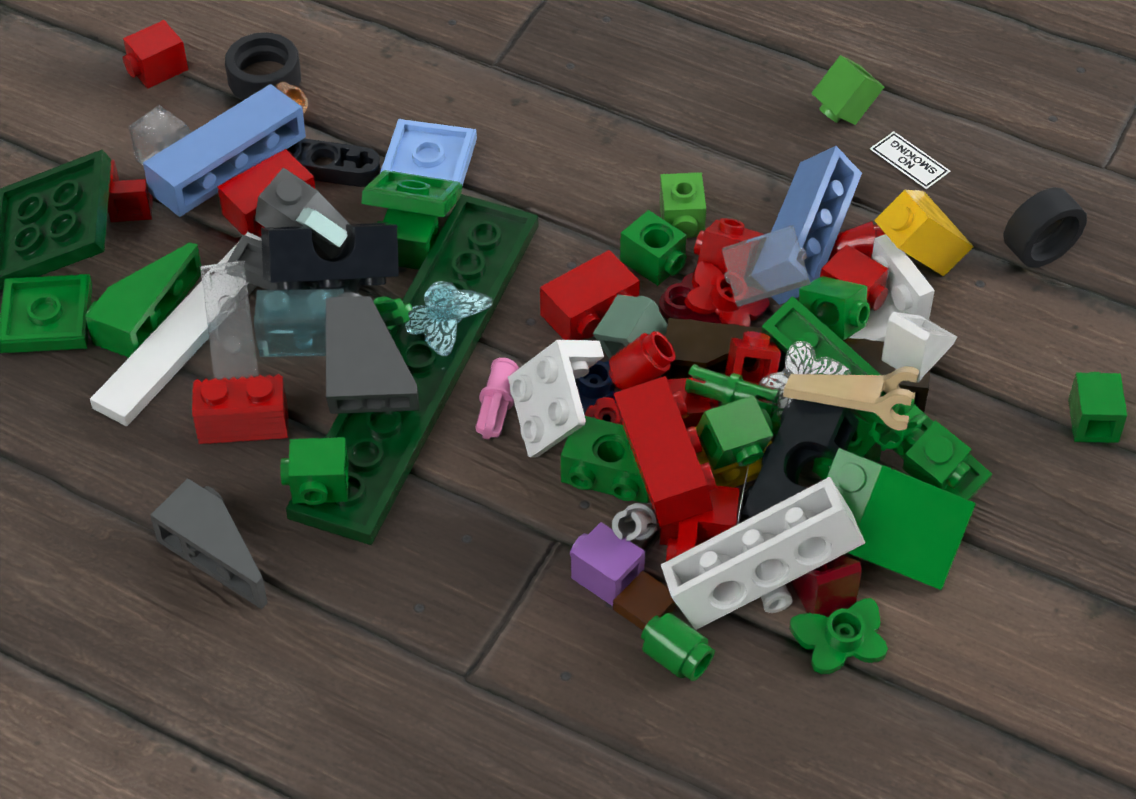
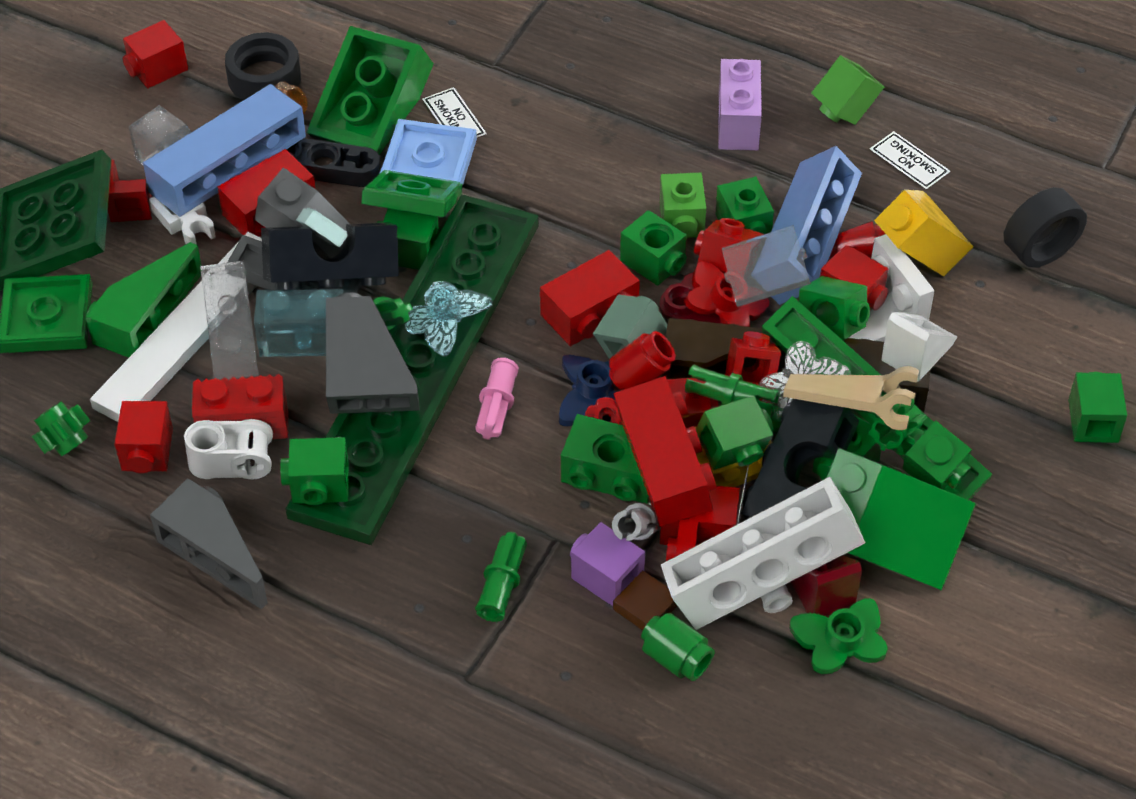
white bracket [508,340,604,457] -> none
none -> green gear [32,401,91,457]
none -> red brick [114,401,173,473]
none -> white plate [149,197,216,244]
none -> white piece [184,419,273,479]
none -> green slope [306,26,434,155]
none -> white sticker [423,87,487,137]
none -> green axle [475,532,527,622]
none -> green brick [715,176,774,241]
none -> lavender brick [718,59,761,150]

